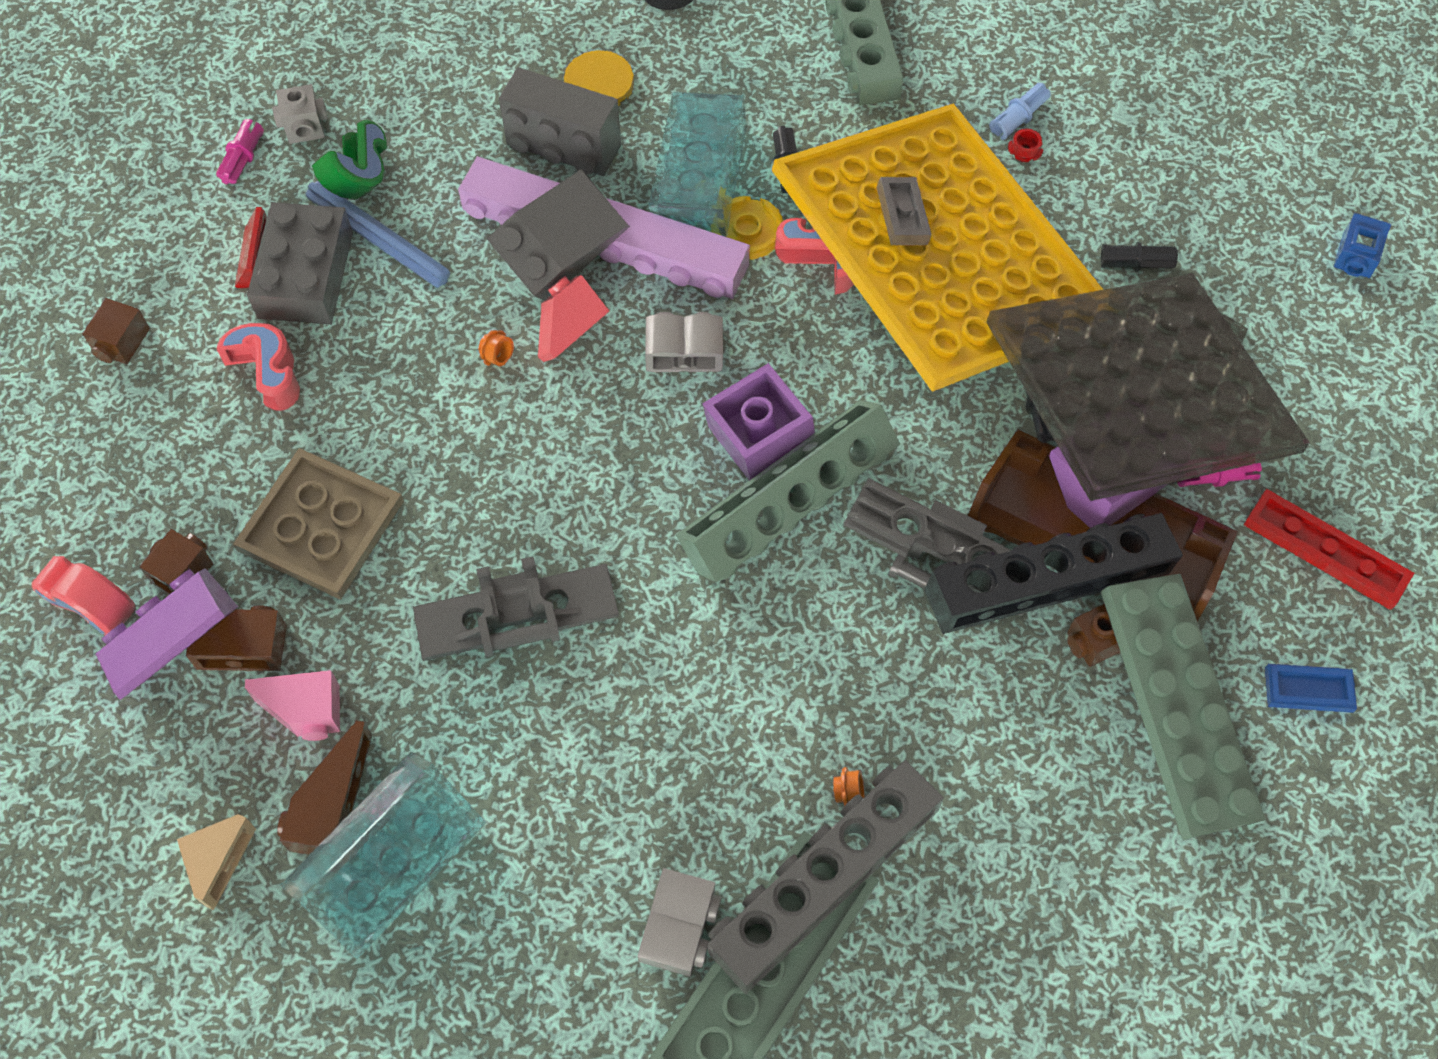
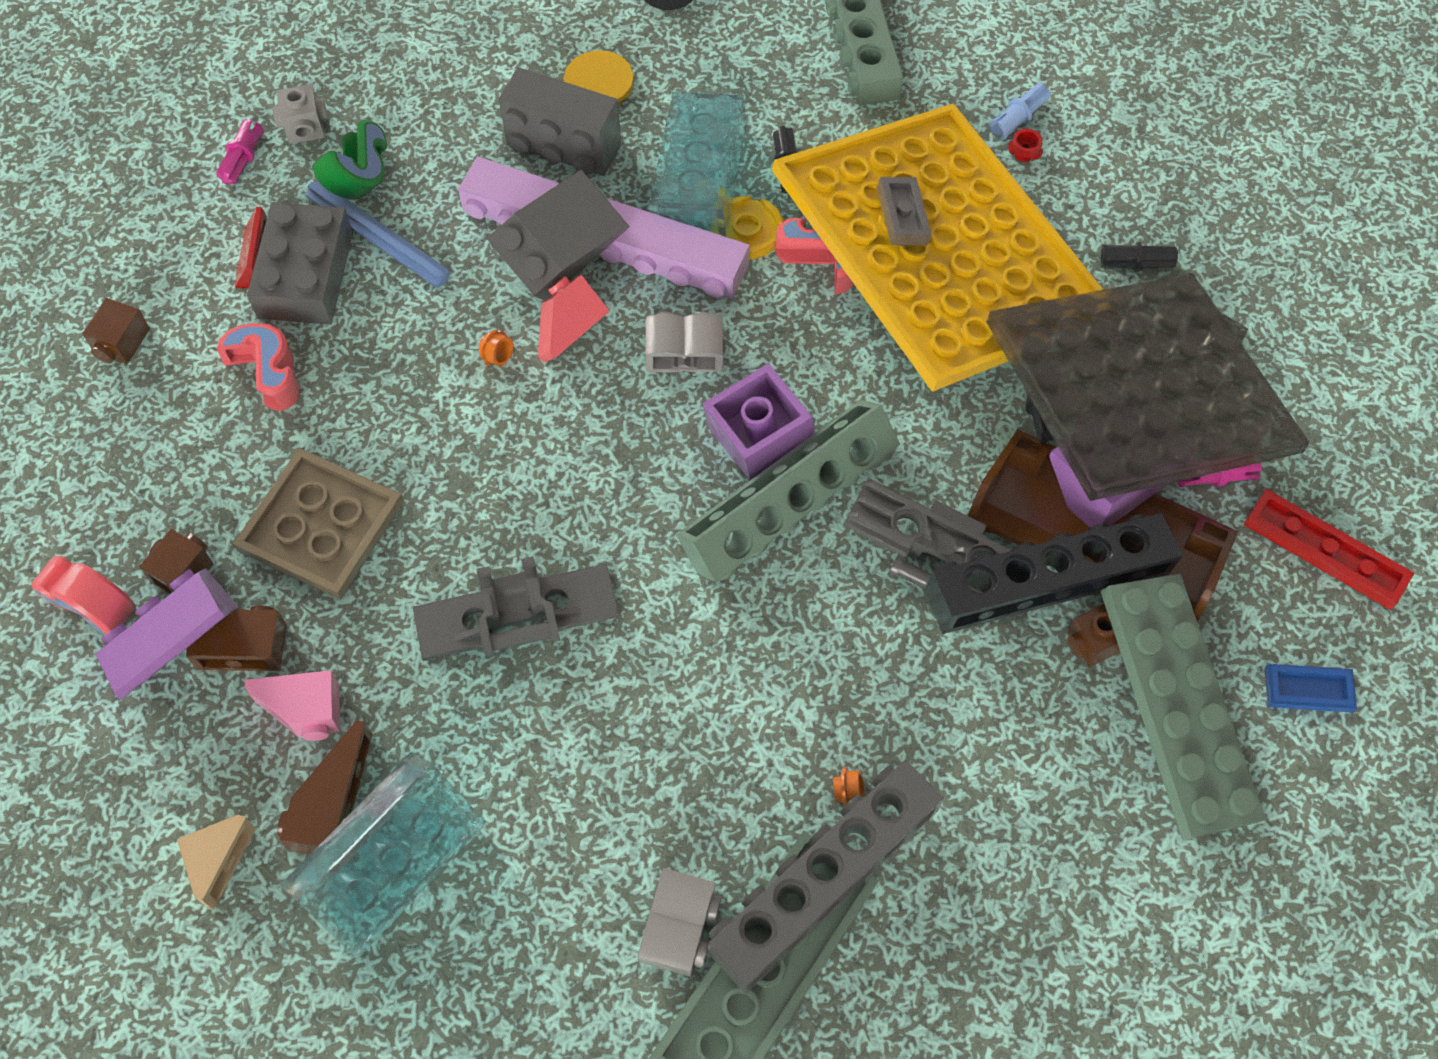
blue window [1333,213,1391,278] -> none

